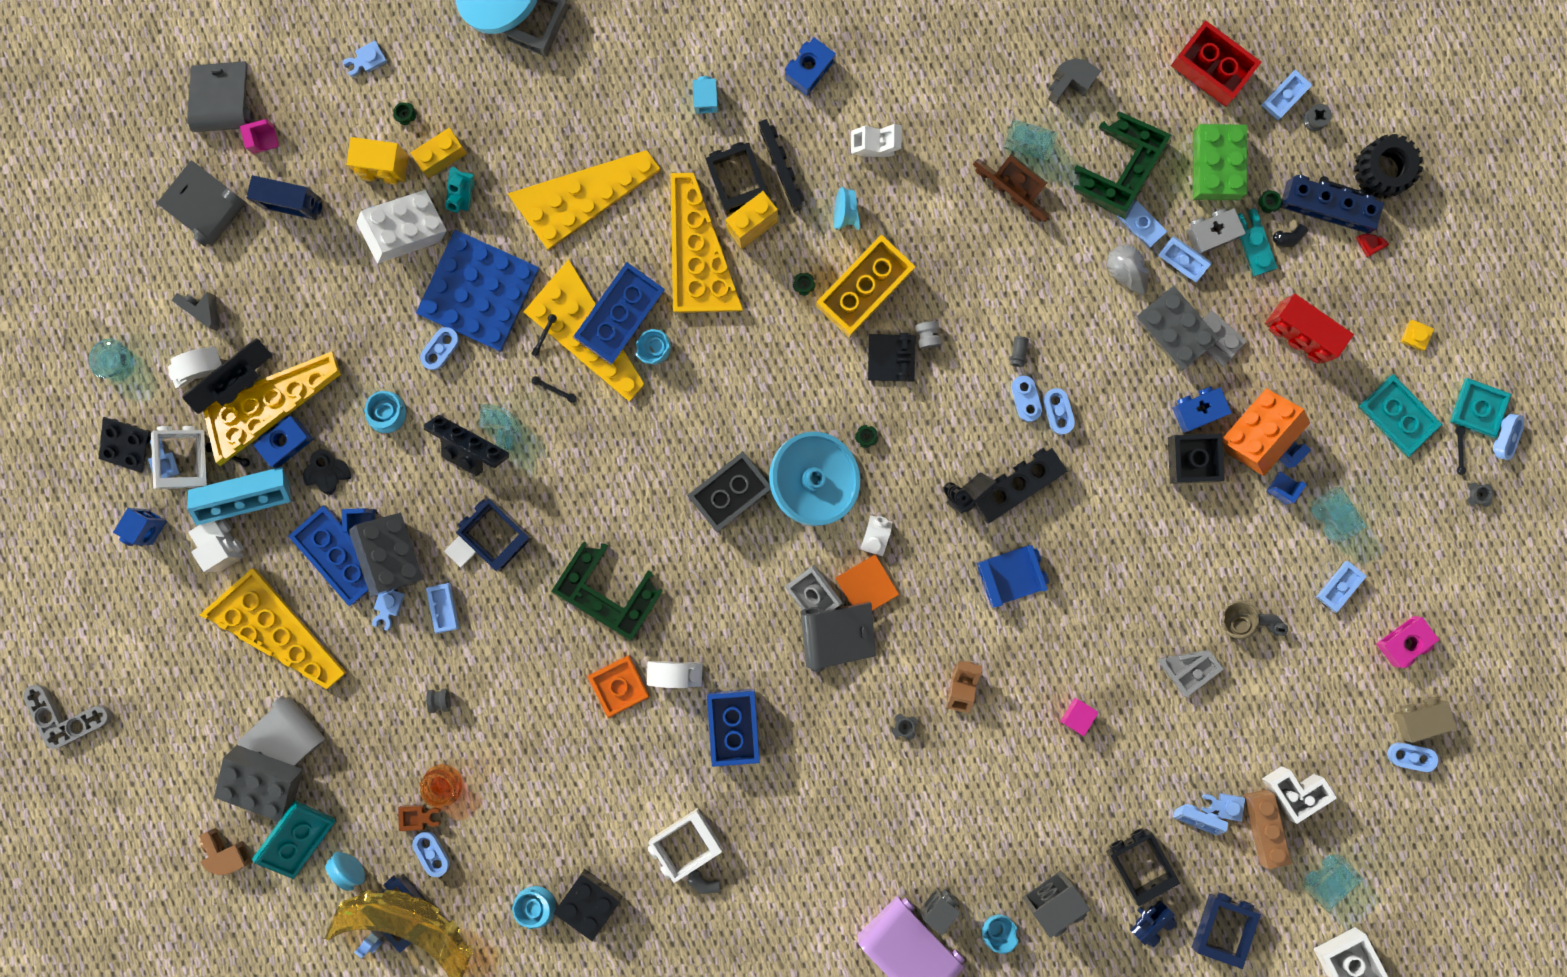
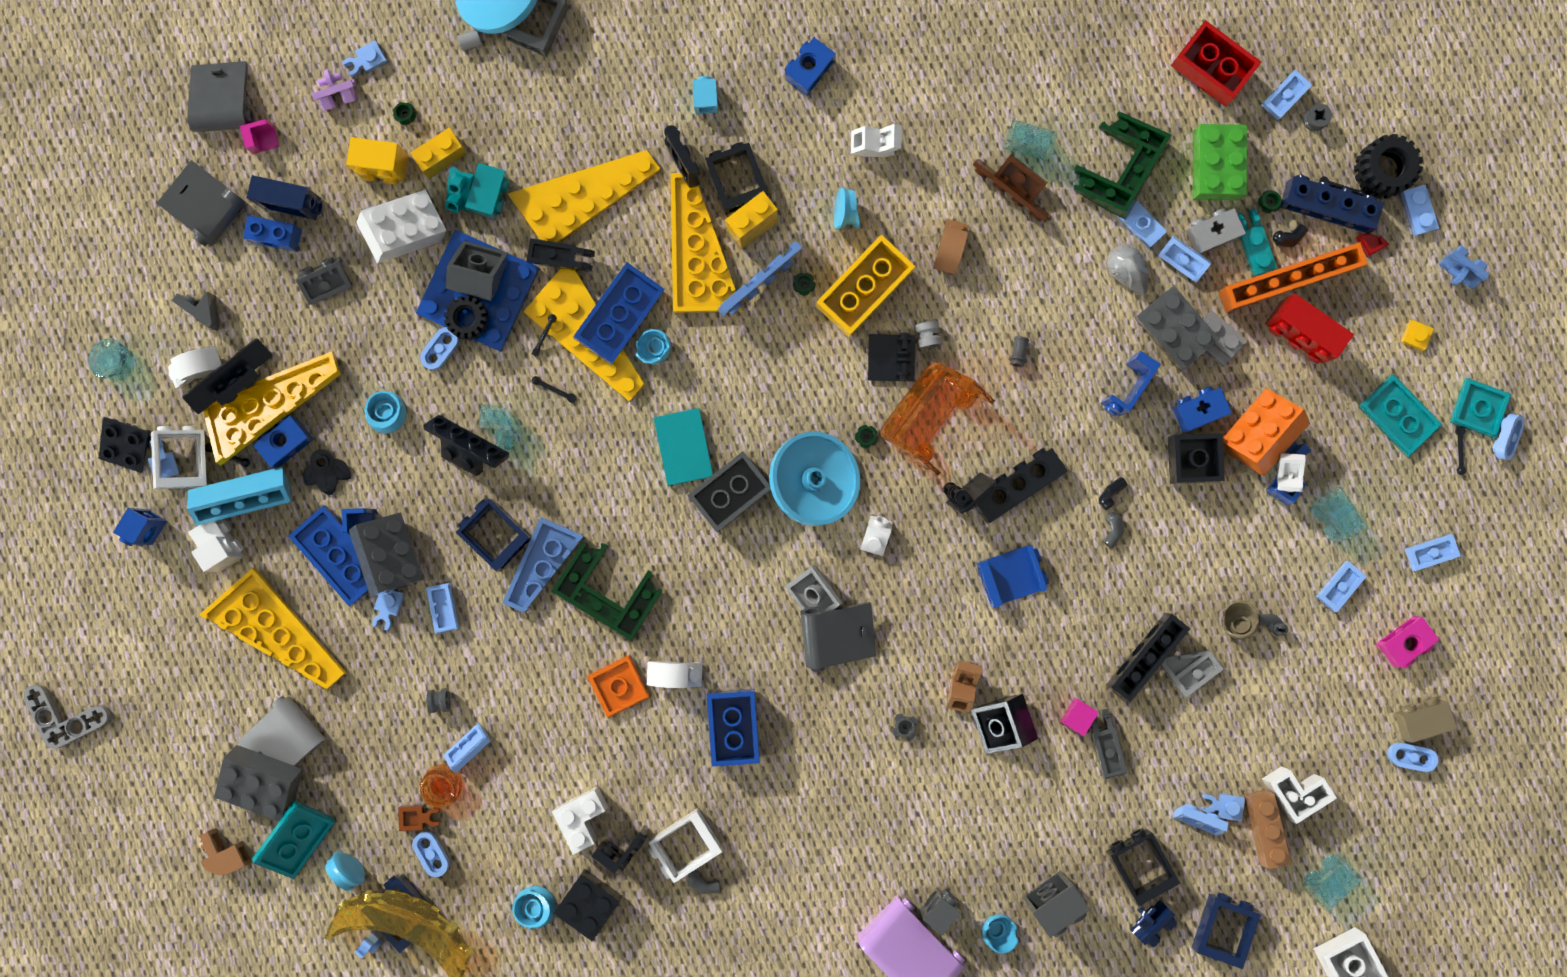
white tile [444,536,476,568] -> none
black plate [758,119,805,213] -> none
orange tile [835,554,899,611] -> none
light blue plate [1011,376,1042,422] -> none
light blue plate [1043,388,1075,435] -> none
dark grey brick [1048,59,1101,104] -> none
dark grey plate [1467,482,1493,507] -> none
none -> blue brick [243,215,302,252]
none -> dark grey bracket [295,256,353,305]
none -> lavender hips [311,69,357,111]
none -> black tyre [444,295,490,340]
none -> light blue plate [444,723,491,773]
none -> dark grey slope [446,240,508,301]
none -> light grey hinge [457,30,483,52]
none -> teal brick [465,163,510,220]
none -> medium blue wing [502,517,584,613]
none -> black hinge [526,238,595,272]
none -> white brick [552,786,608,855]
none -> black bracket [592,825,648,874]
none -> teal tile [653,408,713,486]
none -> black hinge [664,125,700,188]
none -> medium blue wing [718,241,802,317]
none -> clear orange windscreen [881,362,995,476]
none -> medium nougat brick [933,219,969,275]
none -> black slope [971,693,1038,754]
none -> dark grey hinge [1090,709,1127,779]
none -> black arm [1099,477,1127,510]
none -> blue panel [1101,351,1161,416]
none -> dark grey arm [1103,512,1124,549]
none -> black brick [1106,613,1190,702]
none -> orange brick [1218,242,1368,313]
none -> white bracket [1277,453,1306,492]
none -> light blue plate [1400,185,1439,236]
none -> light blue plate [1405,534,1461,571]
none -> medium blue hips [1438,246,1489,289]

